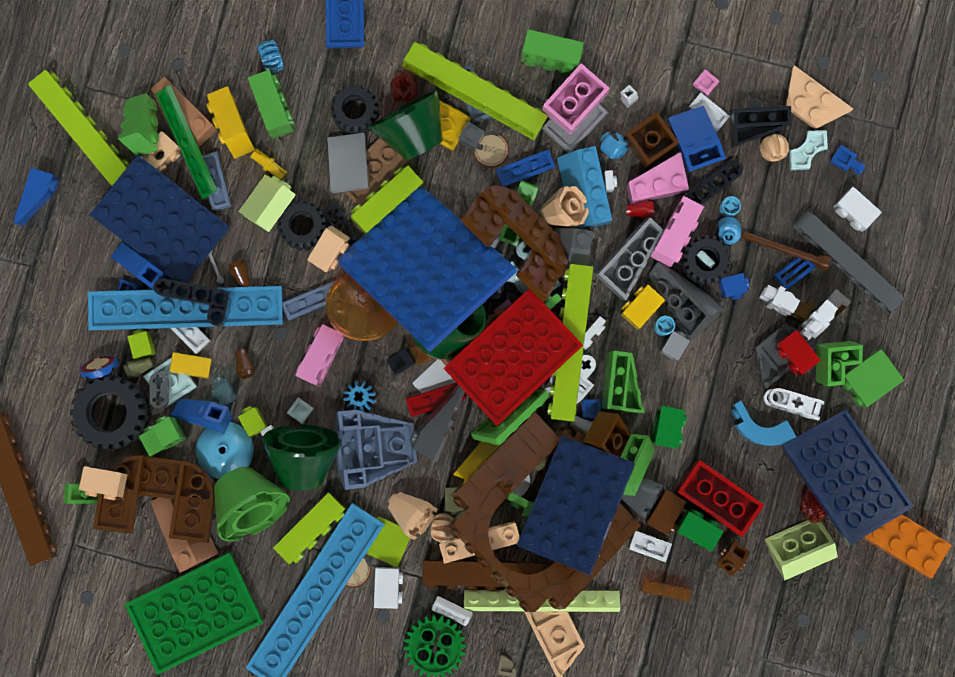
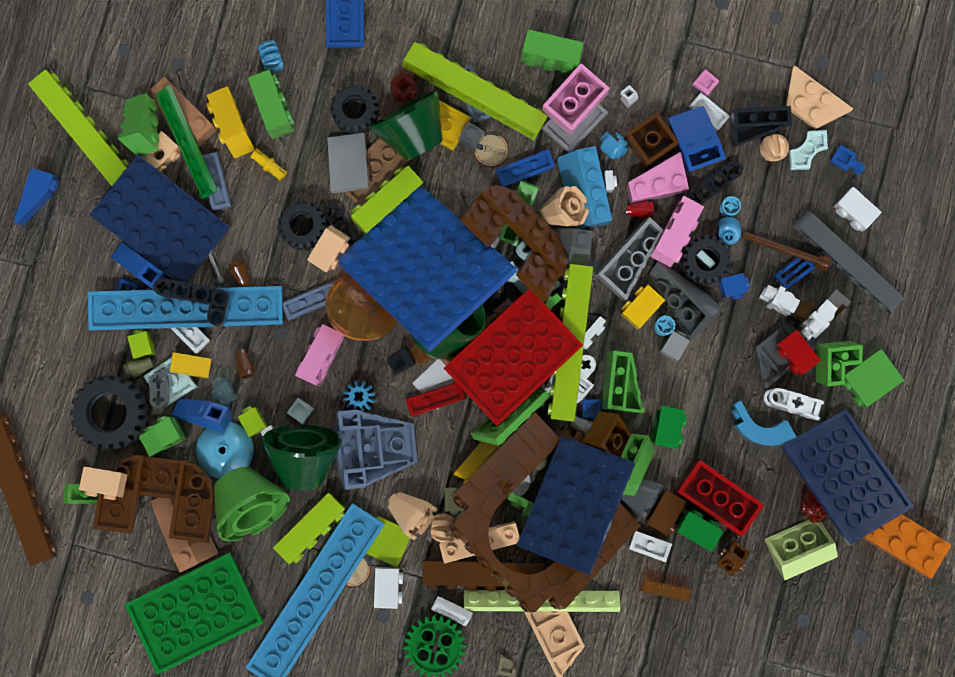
tile [79,355,119,379] -> none
yellowish green brick [238,175,296,232] -> none
dark grey wedge [410,385,465,462] -> none

